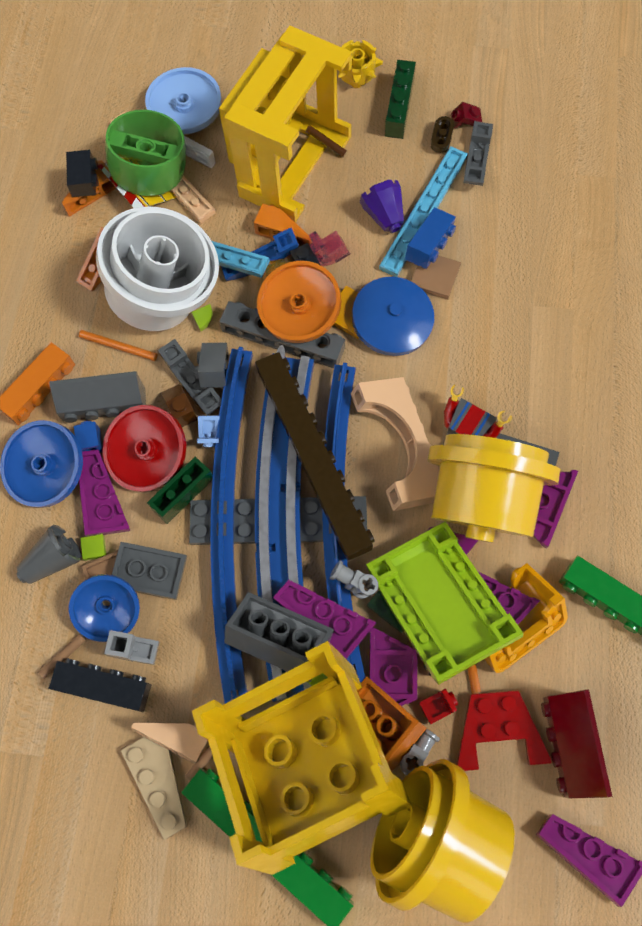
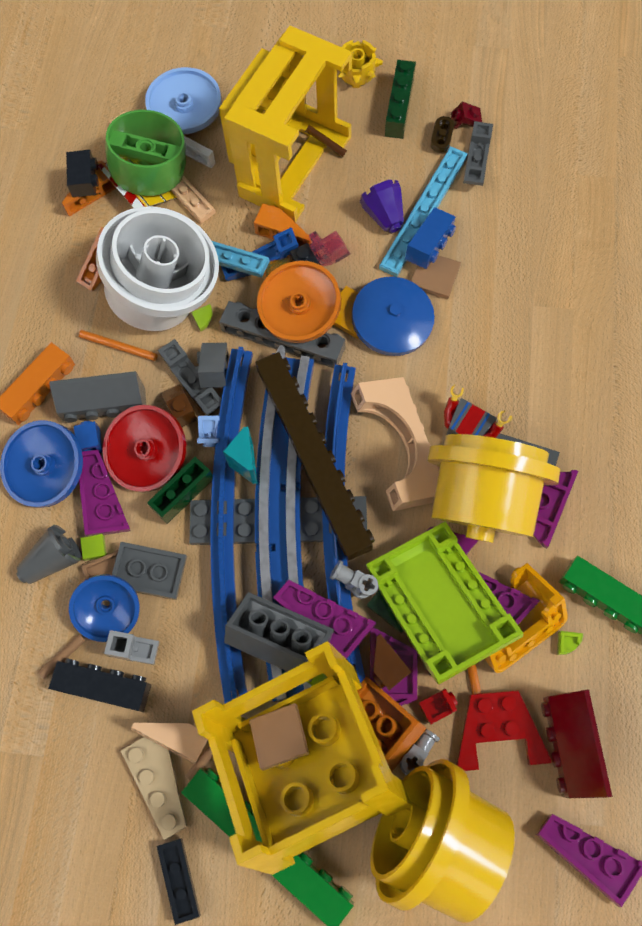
none -> black plate [157,838,201,925]
none -> teal slope [223,427,258,484]
none -> medium nougat tile [249,703,309,770]
none -> reddish brown slope [373,633,411,691]
none -> lime tile [557,631,583,655]

